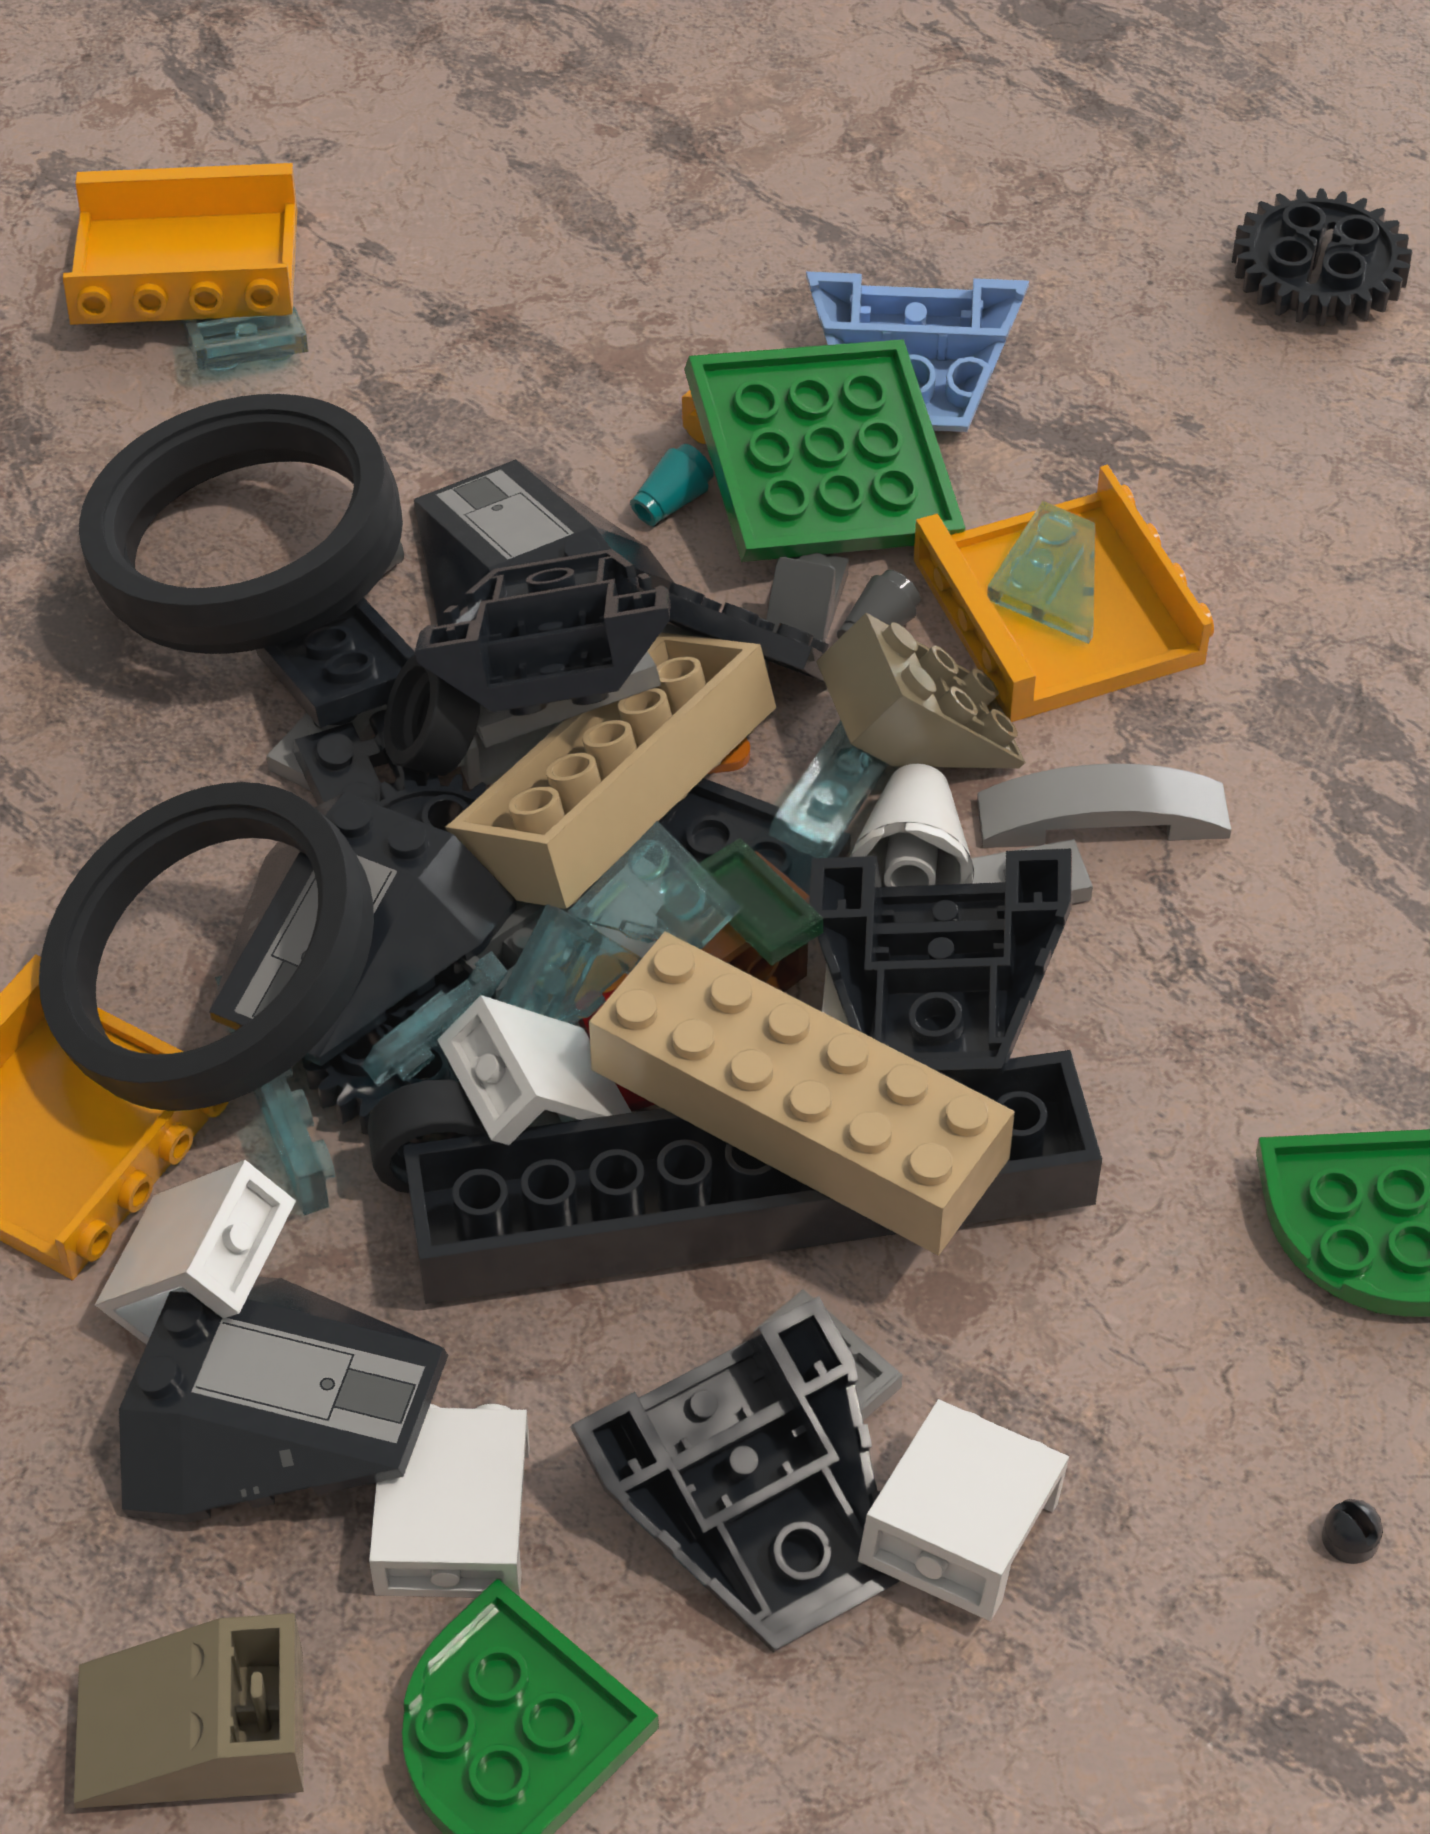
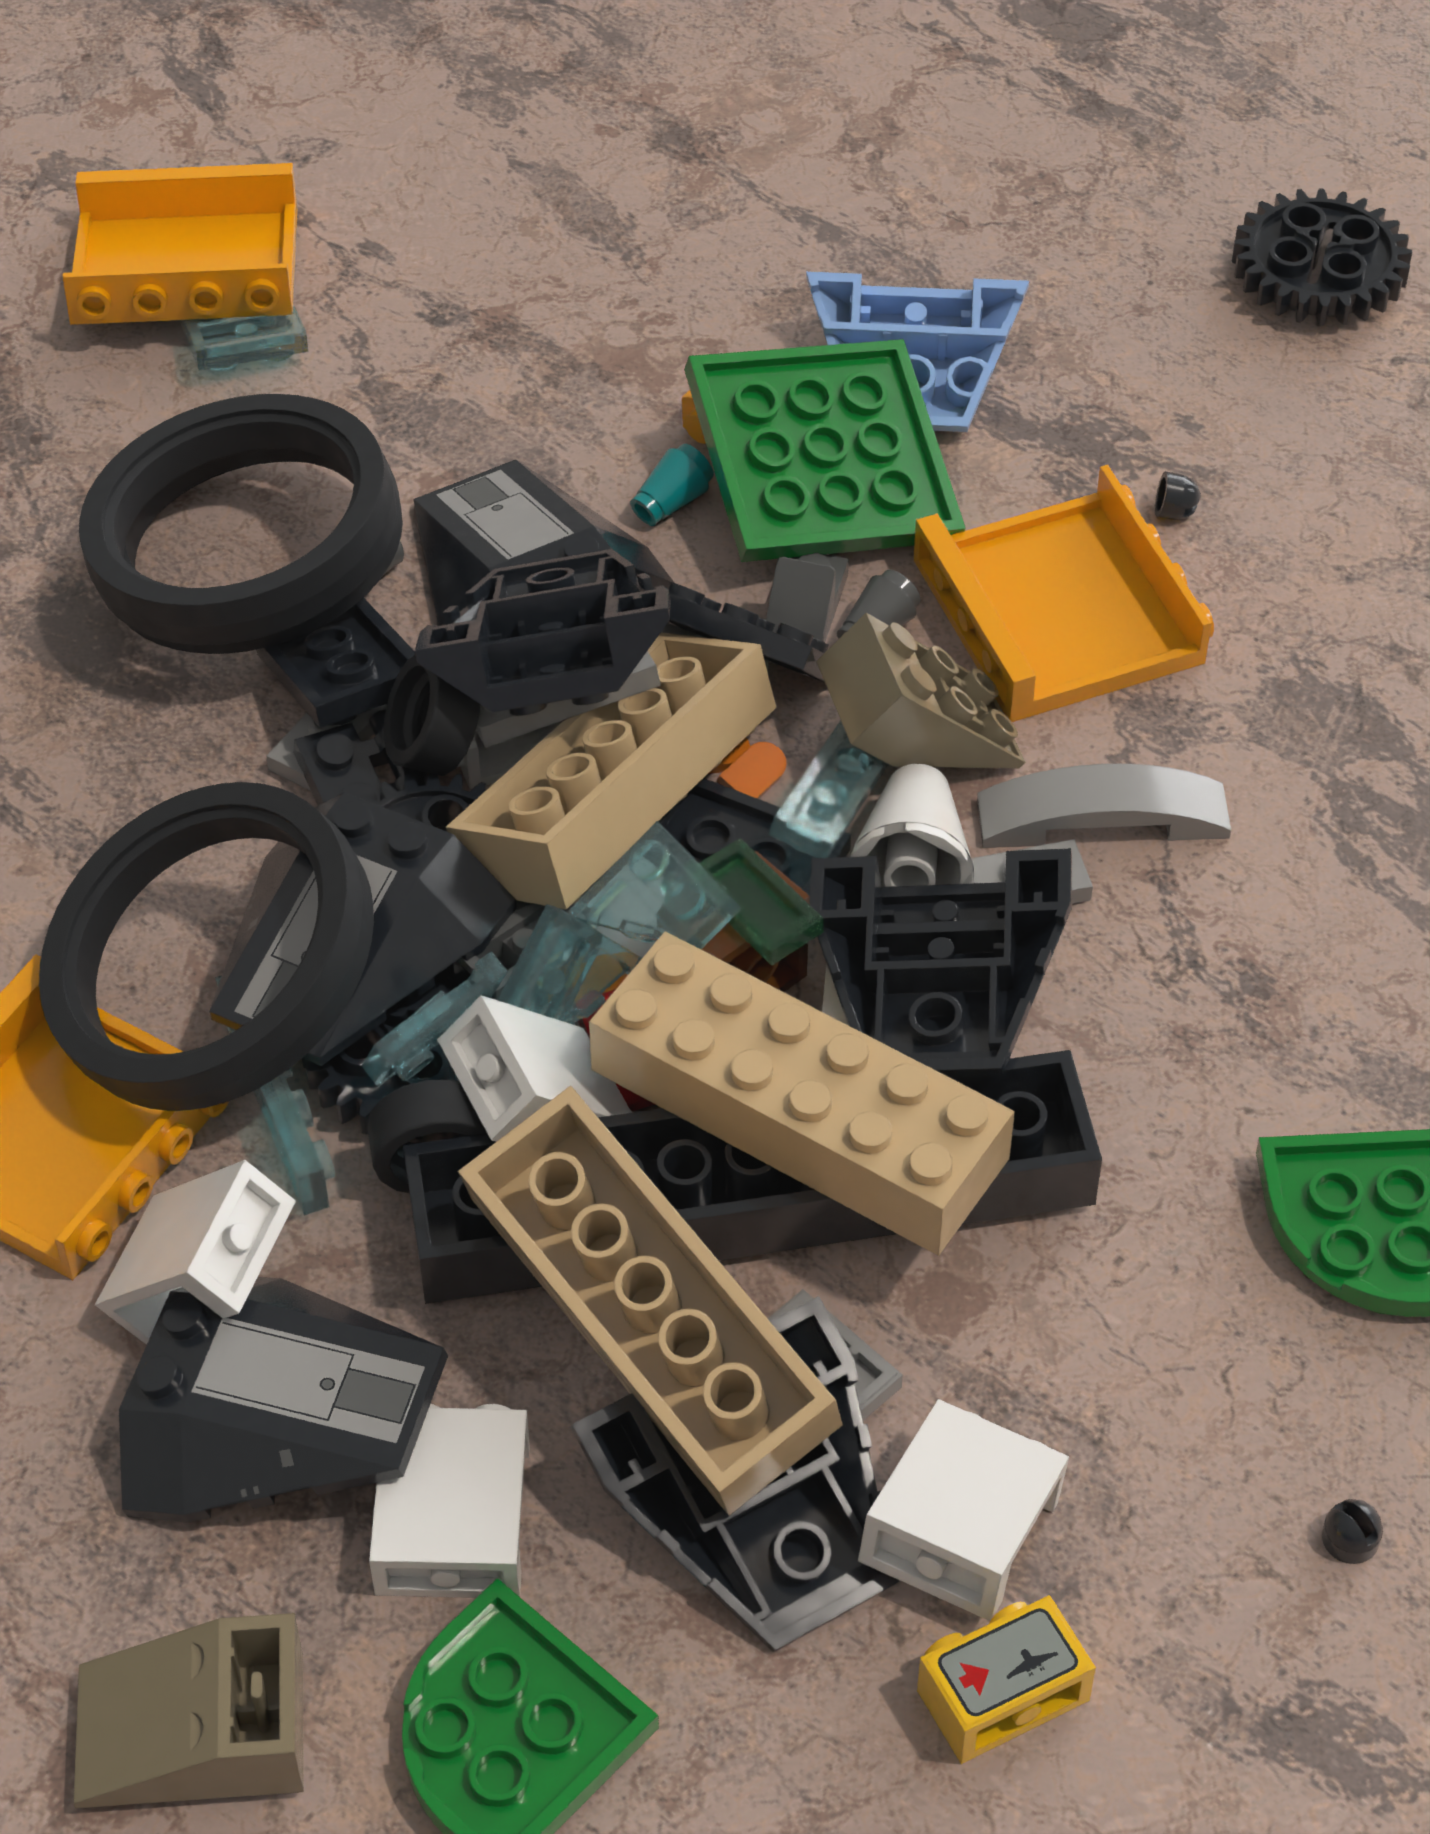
clear light blue wing [987,501,1095,644] -> none
none -> tan brick [458,1085,842,1516]
none -> orange piece [716,742,787,799]
none -> brick [917,1595,1096,1764]
none -> black hinge [1155,471,1201,520]

